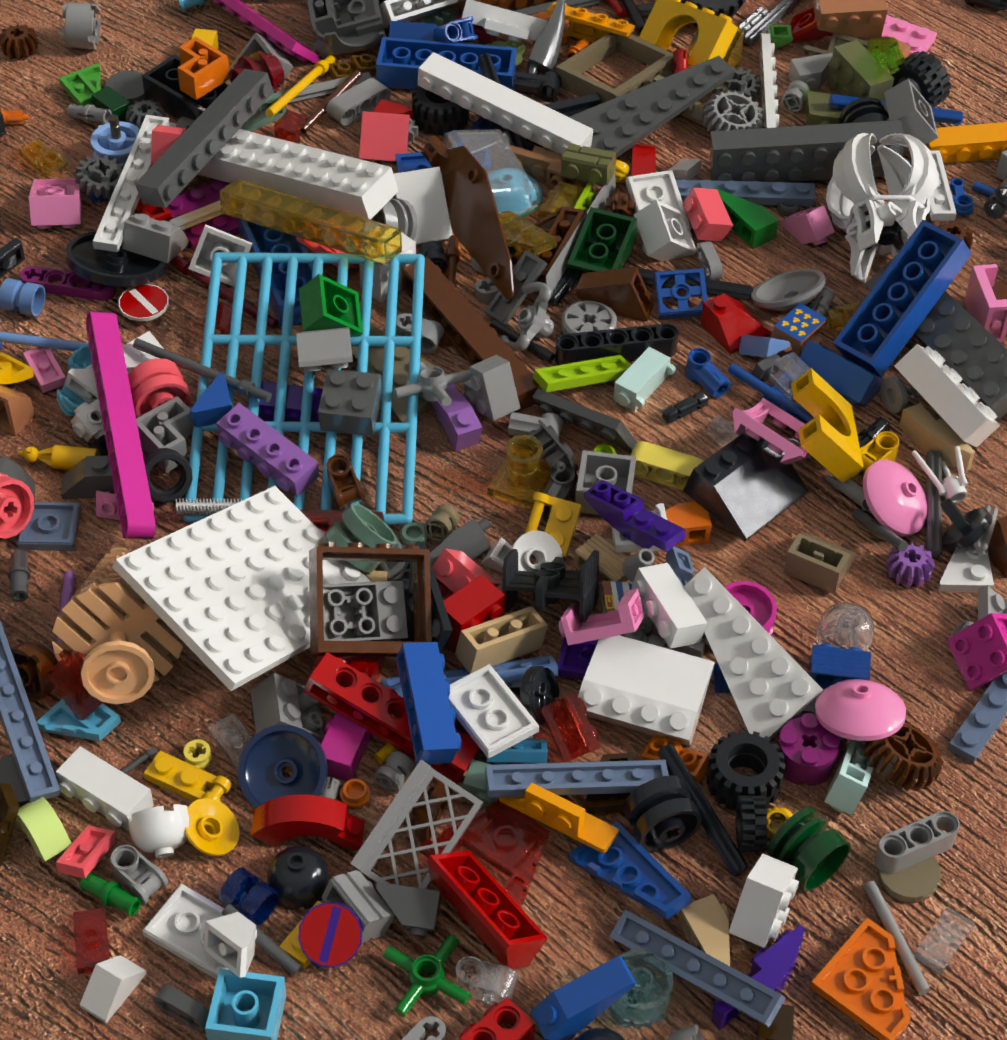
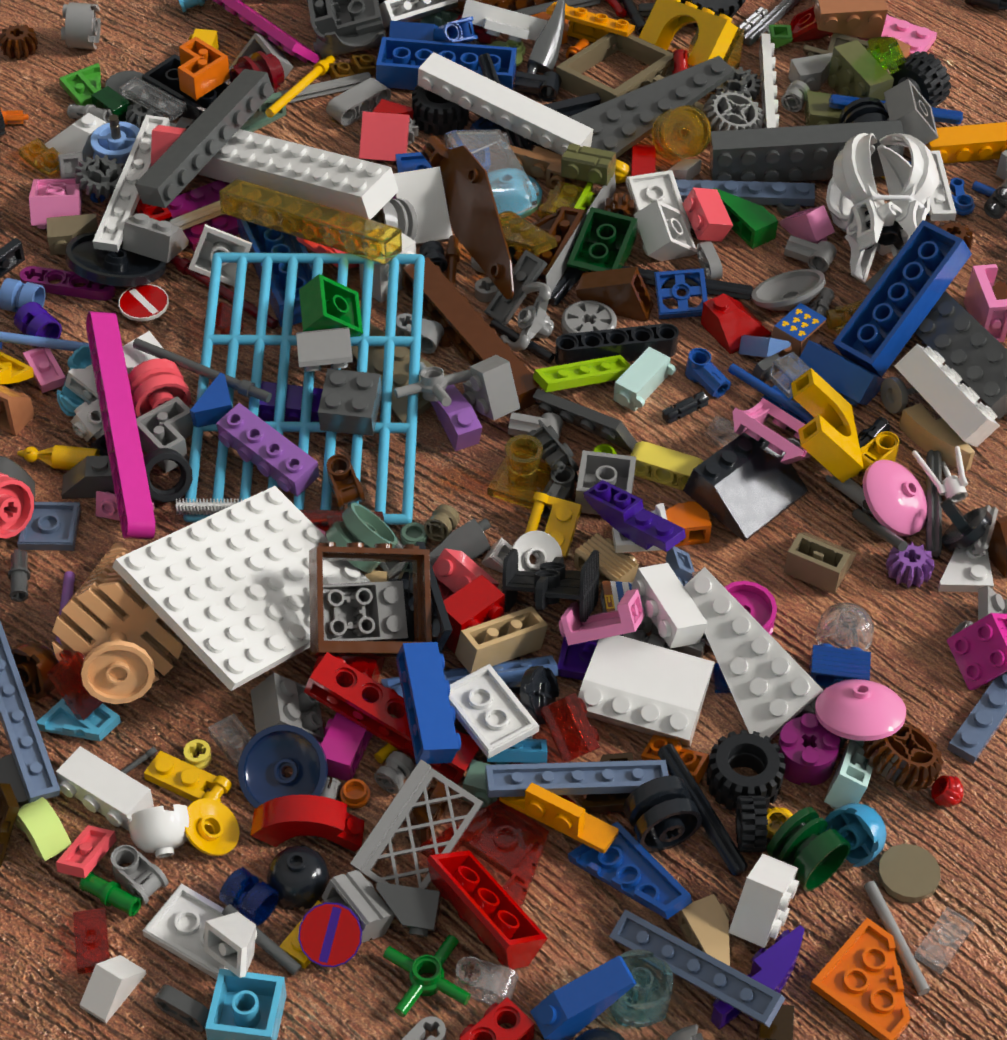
clear red panel [274,110,307,144] -> none
reddish brown bar [299,70,362,133] -> none
light grey cone [623,548,655,582] -> none
light grey beam [875,811,960,874] -> none
none -> dark purple wheel [14,302,62,339]
none -> white slope [42,113,106,162]
none -> dark tan slope [47,213,98,256]
none -> light grey tile [58,152,83,179]
none -> clear tile [119,76,187,122]
none -> clear yellow wheel [651,105,711,161]
none -> light grey piece [784,235,837,273]
none -> dark azure cylinder [825,803,887,867]
none -> red piece [931,775,964,807]

